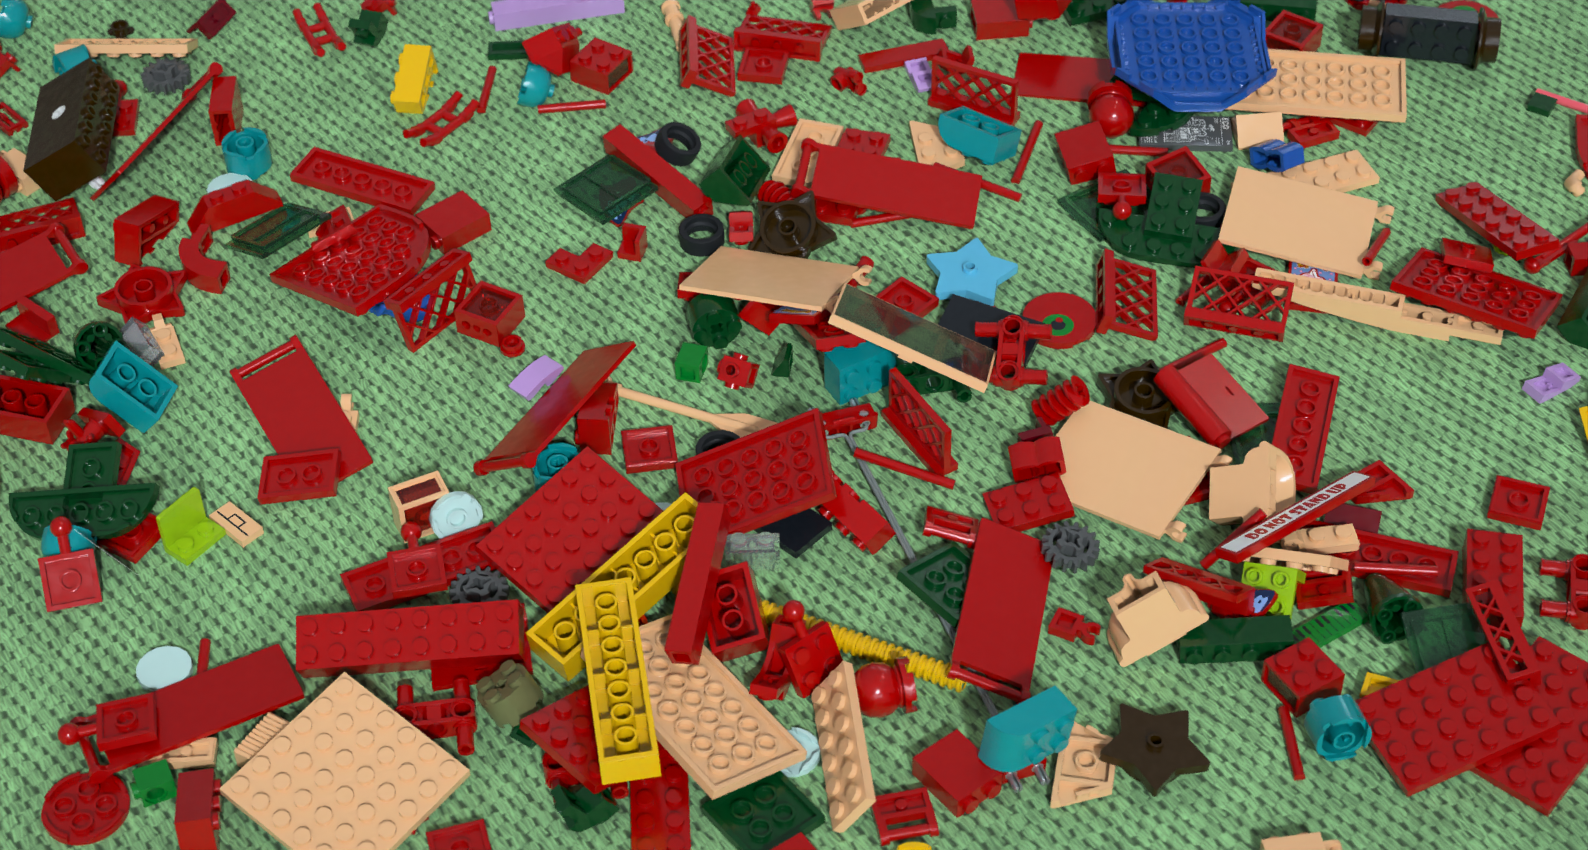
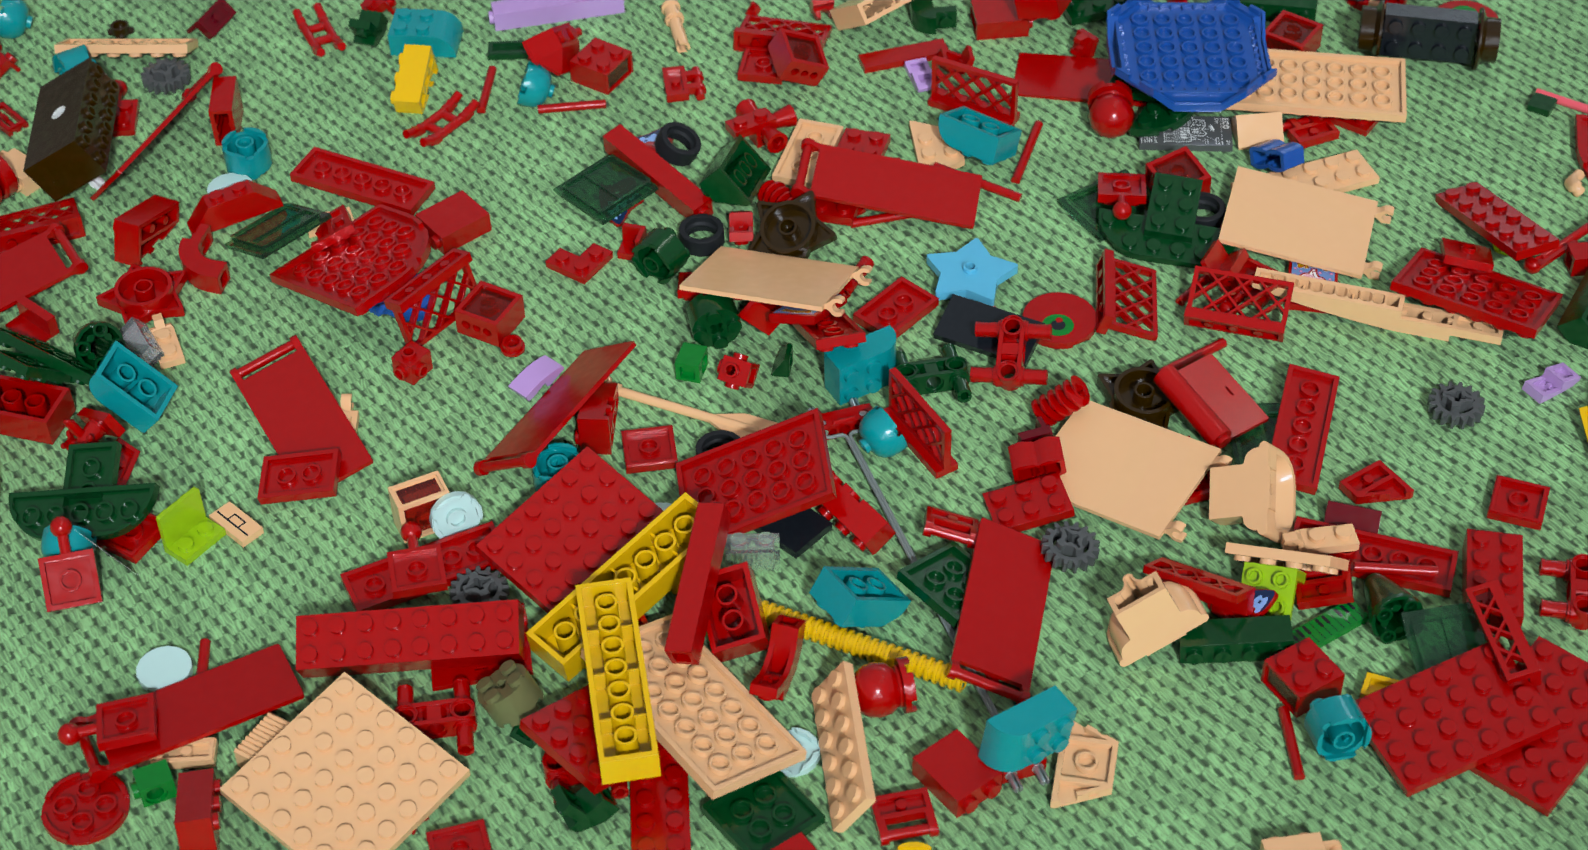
red fence [679,15,736,97] -> none
red plate [779,600,843,699] -> none
clear smoke door [828,283,997,393] -> none
red plate [830,67,867,96] -> none
red bar [853,447,956,490] -> none
red plate [1048,607,1101,645] -> none
red brick [1054,121,1116,185] -> none
dark brown plate [1099,704,1210,797] -> none
red bar [1109,145,1168,157] -> none
red bar [1200,508,1268,570] -> none
tile [1215,471,1375,564] -> none
red piece [1362,228,1391,266] -> none
none -> teal brick [388,8,464,58]
none -> red brick [391,341,433,386]
none -> dark green brick [632,227,690,285]
none -> red plate [662,66,706,103]
none -> red piece [767,28,829,86]
none -> teal brick [809,566,911,628]
none -> teal cylinder [858,405,908,458]
none -> red tile [1070,28,1099,58]
none -> dark grey gear [1427,381,1485,429]

